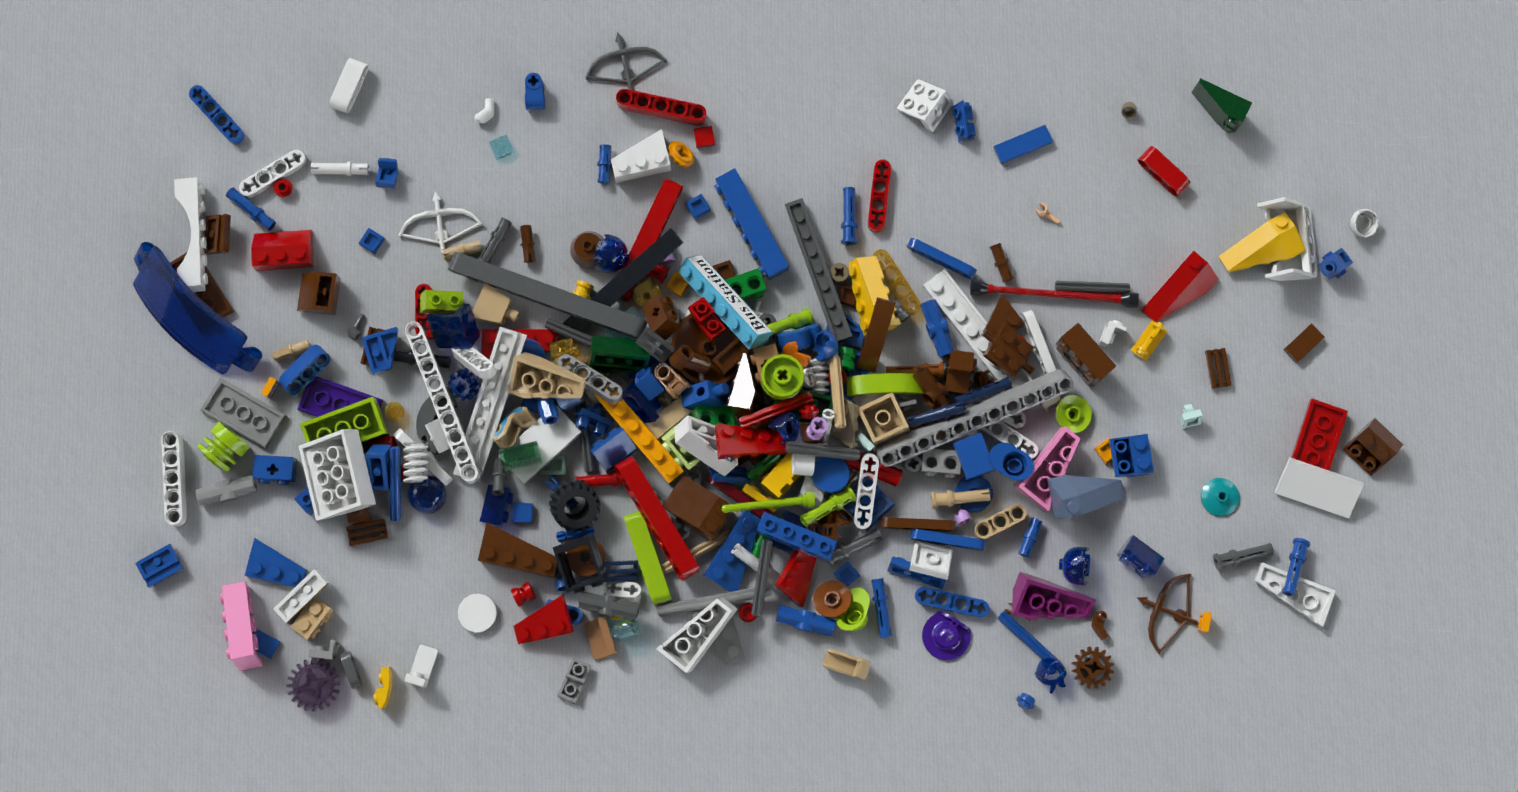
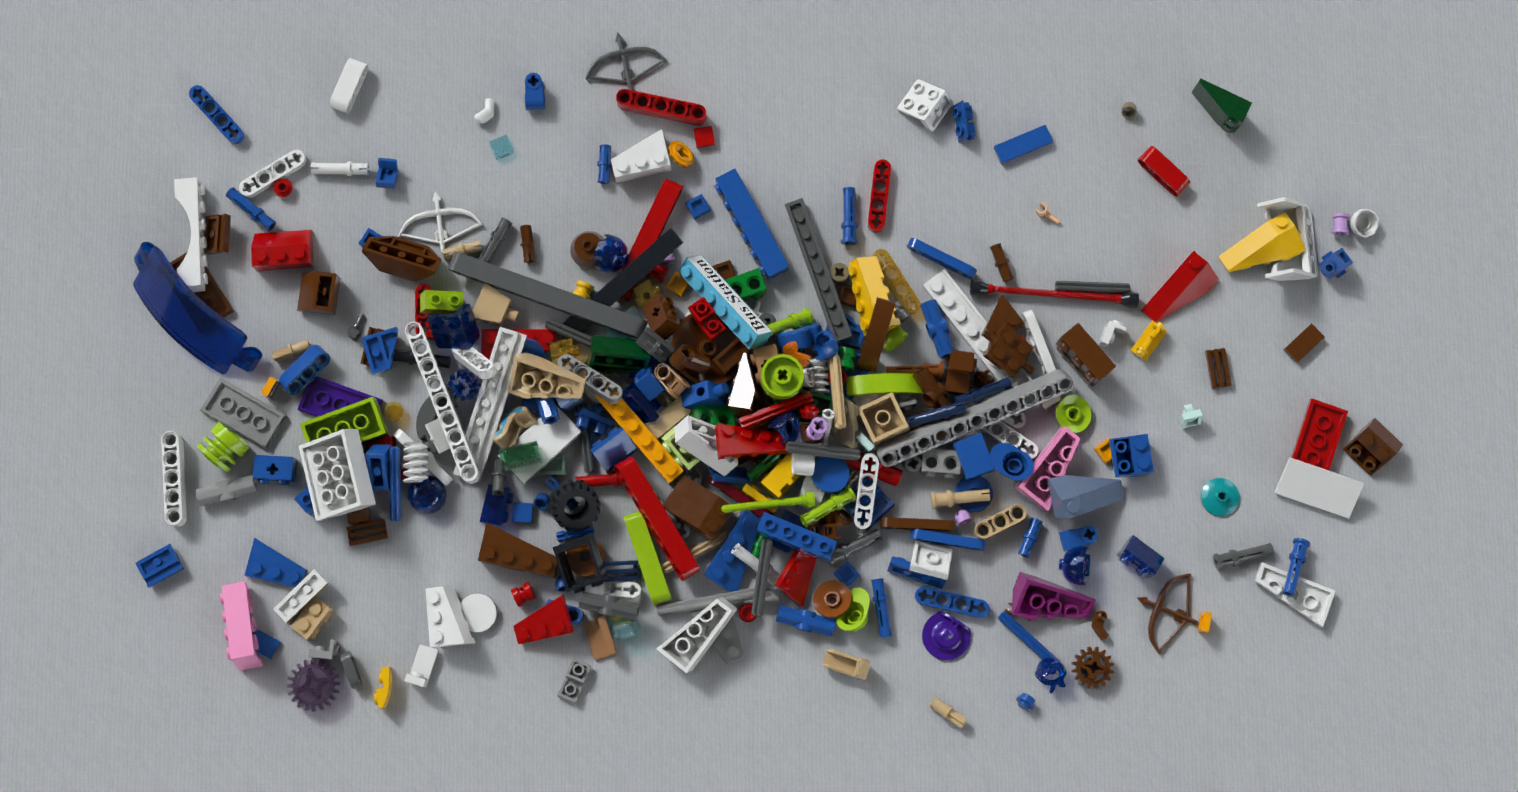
none -> reddish brown wedge [362,236,441,282]
none -> white wedge [425,586,475,647]
none -> blue hinge [533,493,550,510]
none -> lime cone [883,326,908,353]
none -> tan axle [929,697,967,728]
none -> blue piece [1059,526,1098,552]
none -> lavender bush [1332,213,1350,236]

